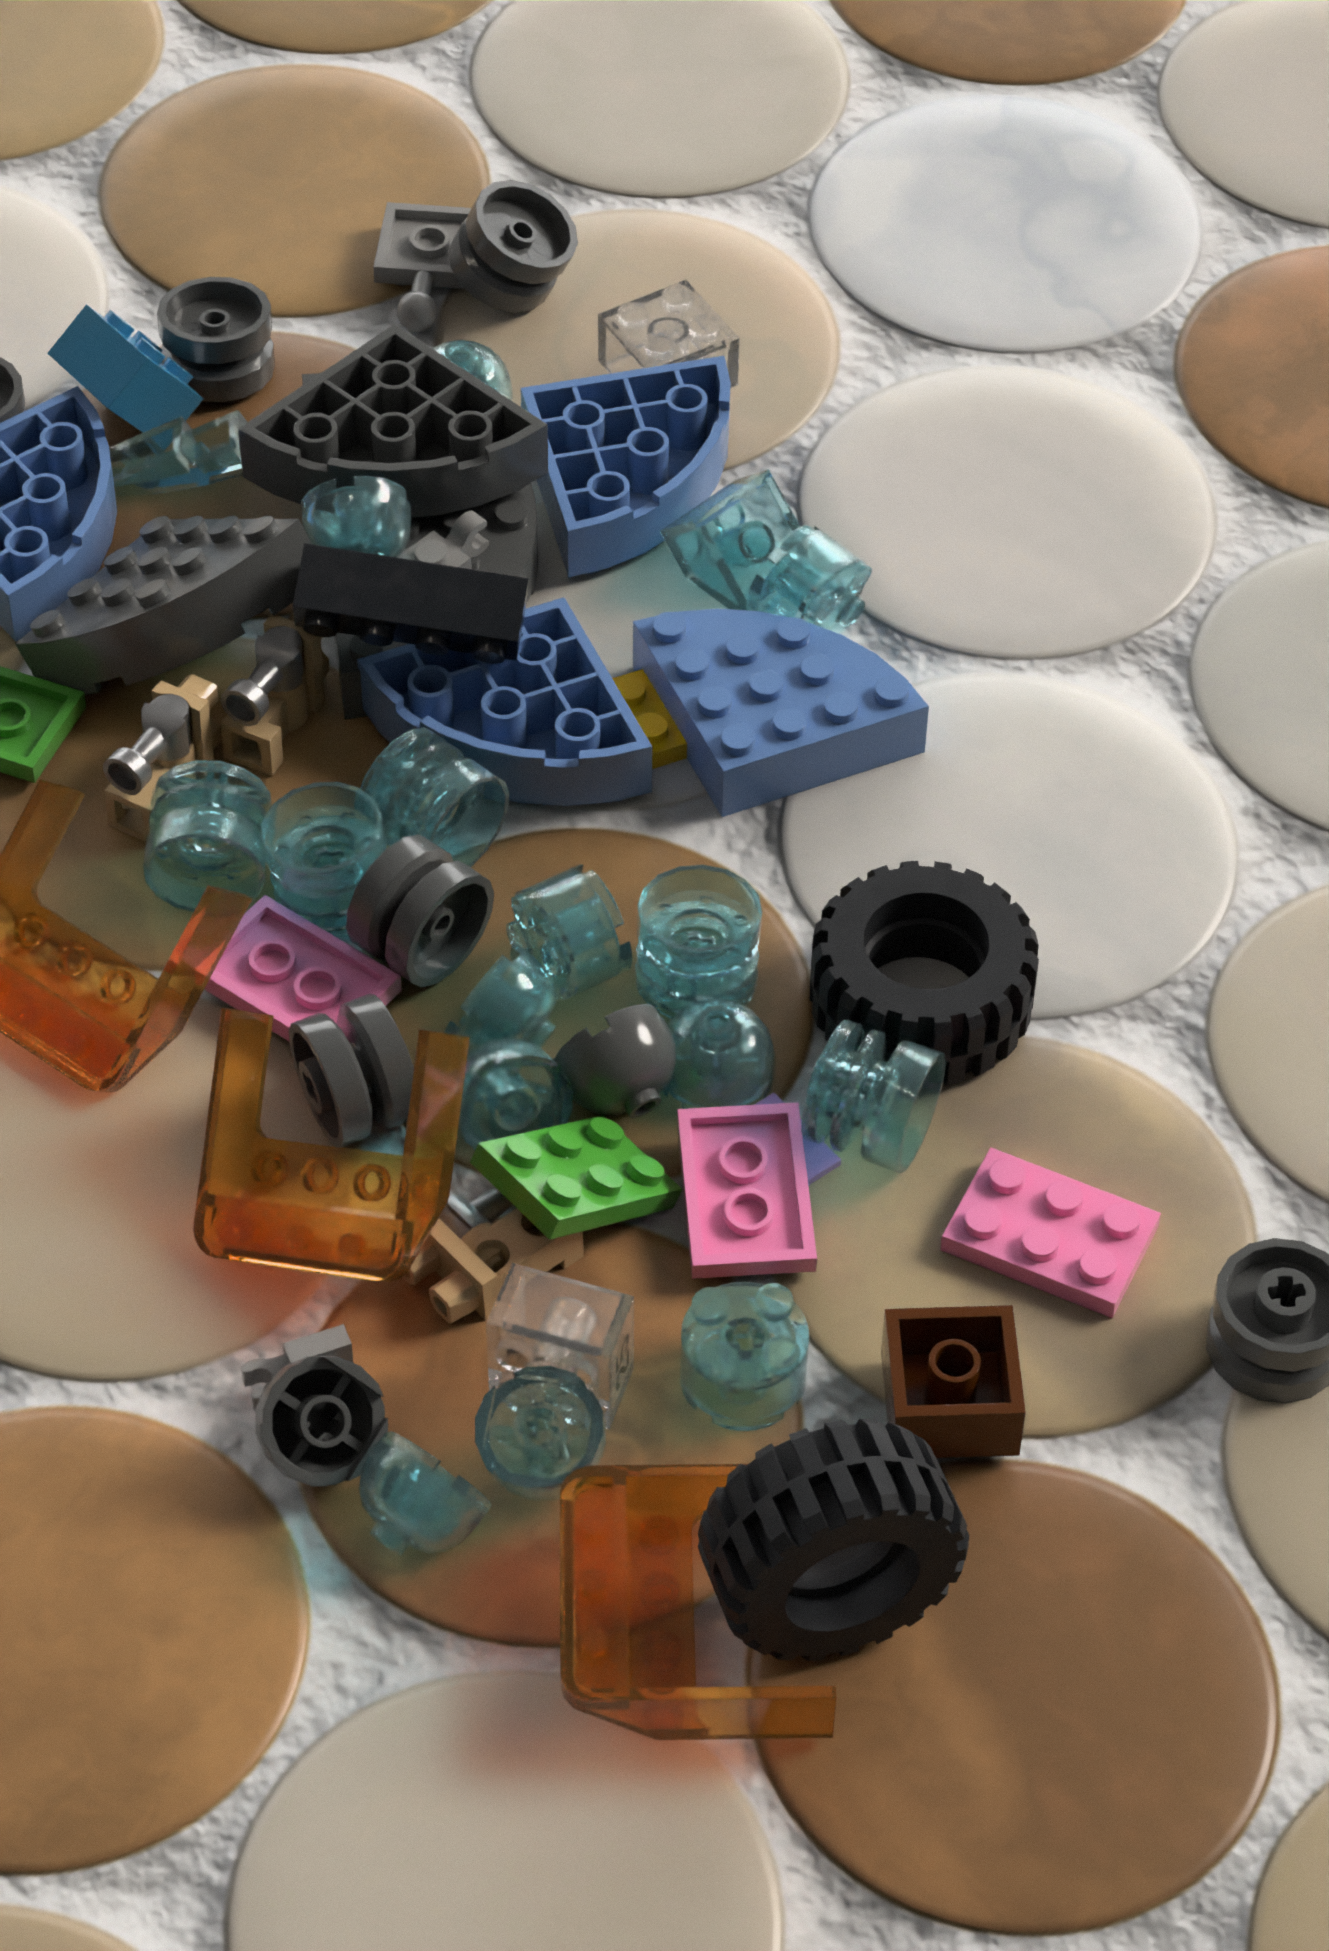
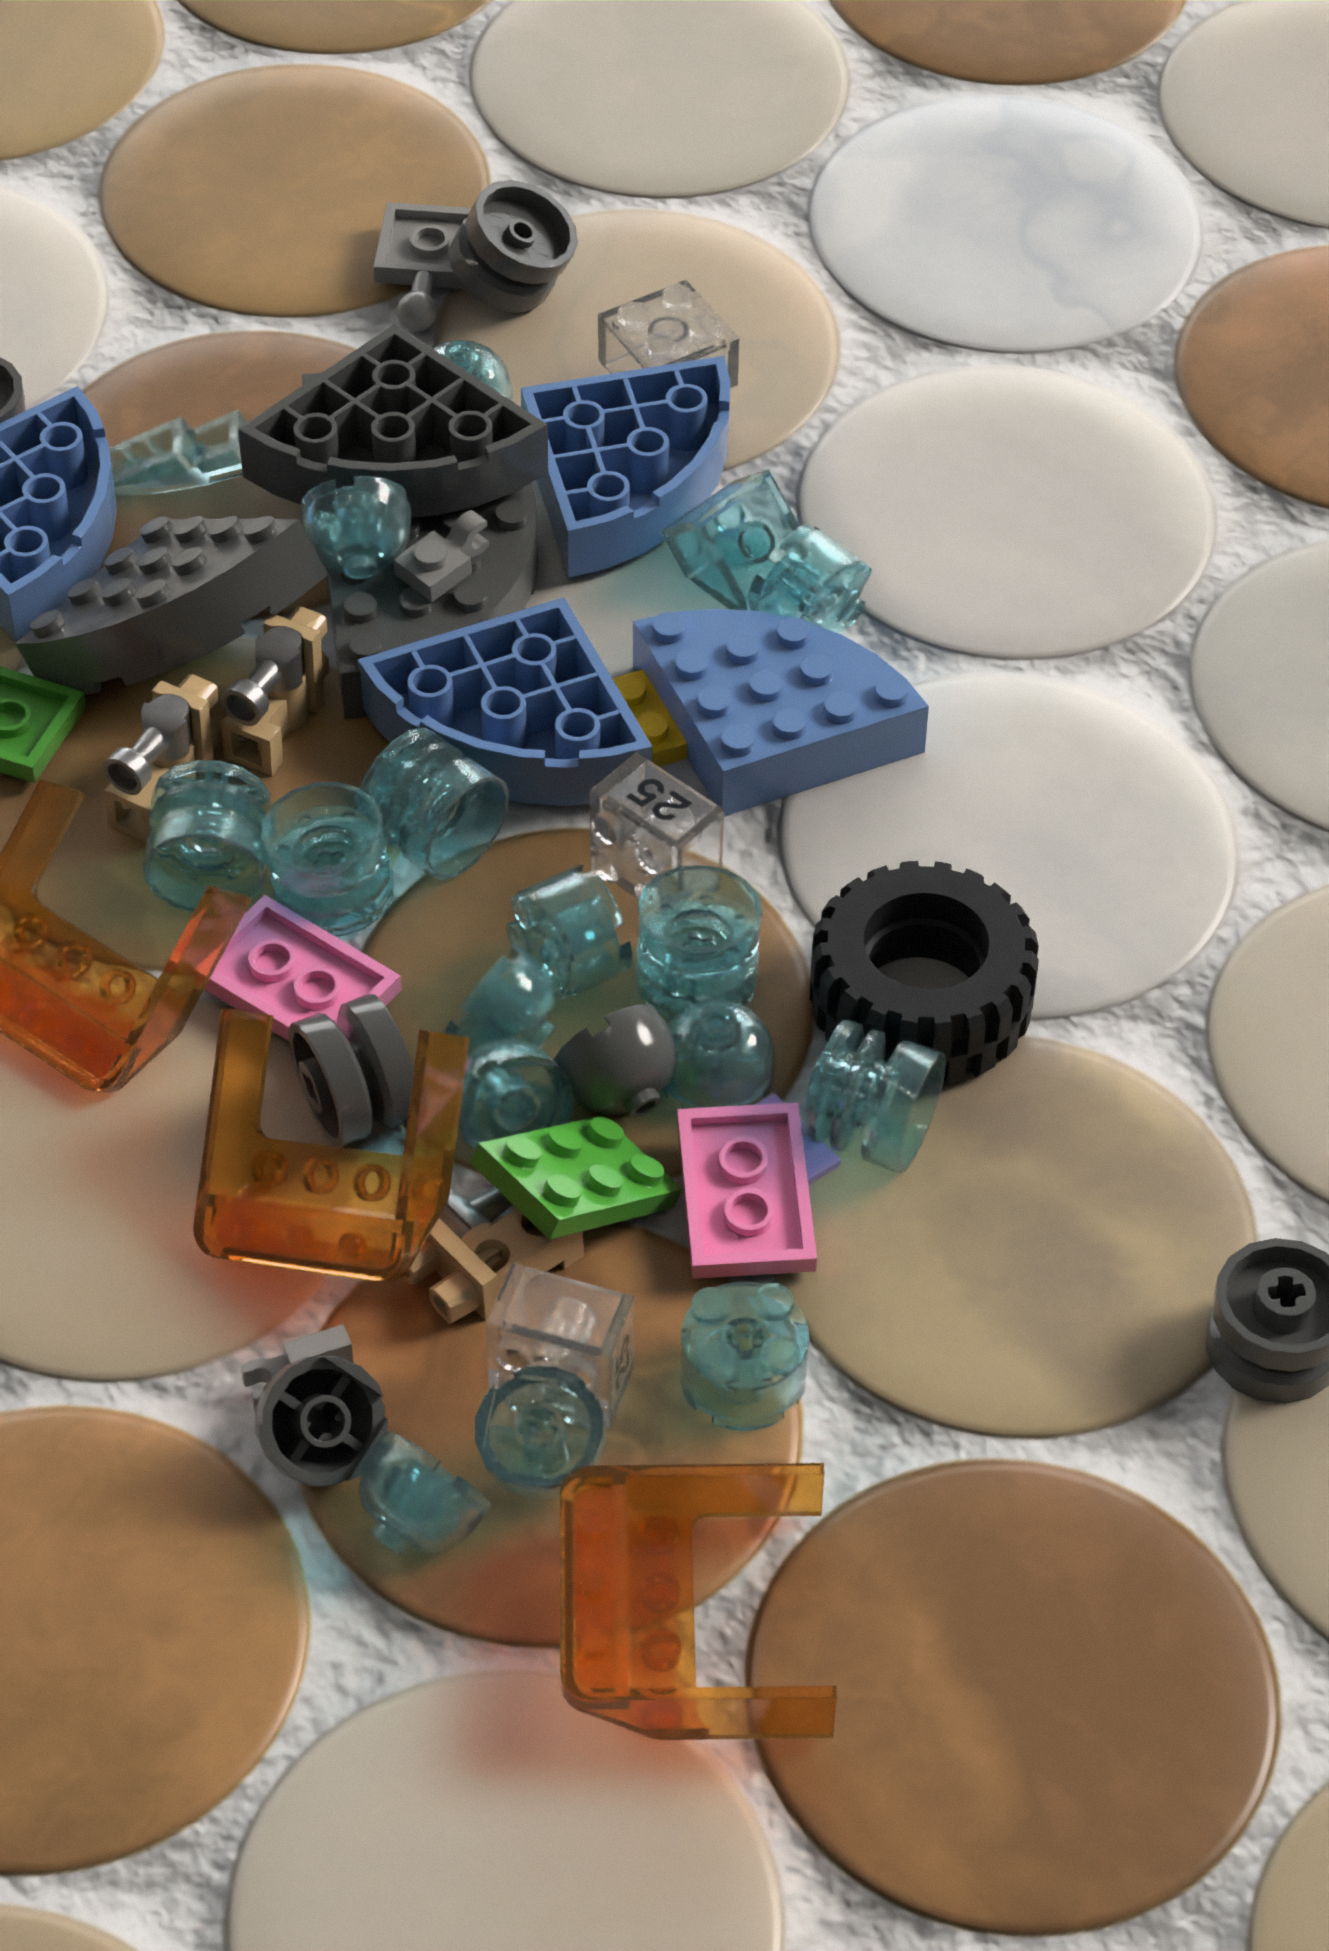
dark azure brick [47,304,204,447] -> none
dark grey wheel [157,277,275,402] -> none
black brick [293,543,528,664] -> none
dark grey wheel [346,834,494,987] -> none
black tyre [698,1419,969,1661] -> none
reddish brown brick [881,1305,1026,1458] -> none
bright pink plate [940,1147,1161,1318] -> none
none -> clear brick [590,752,724,925]

